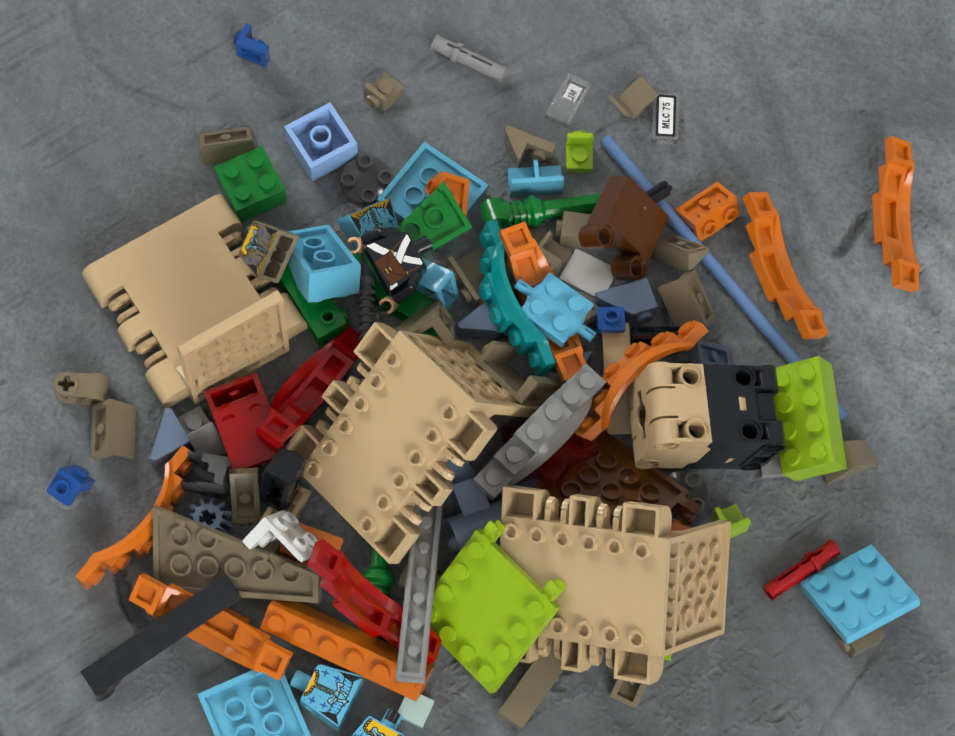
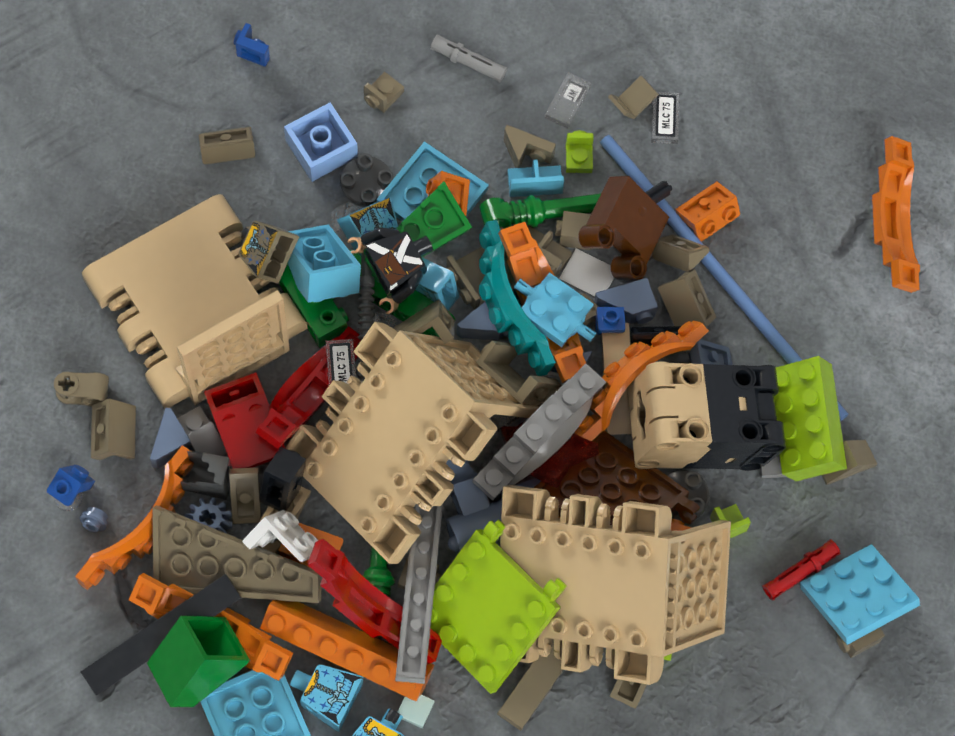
green brick [214,146,287,223] -> none
orange piece [742,192,829,340] -> none
none -> sand blue plate [80,507,108,532]
none -> green slope [147,616,250,707]
none -> tile [326,339,356,385]

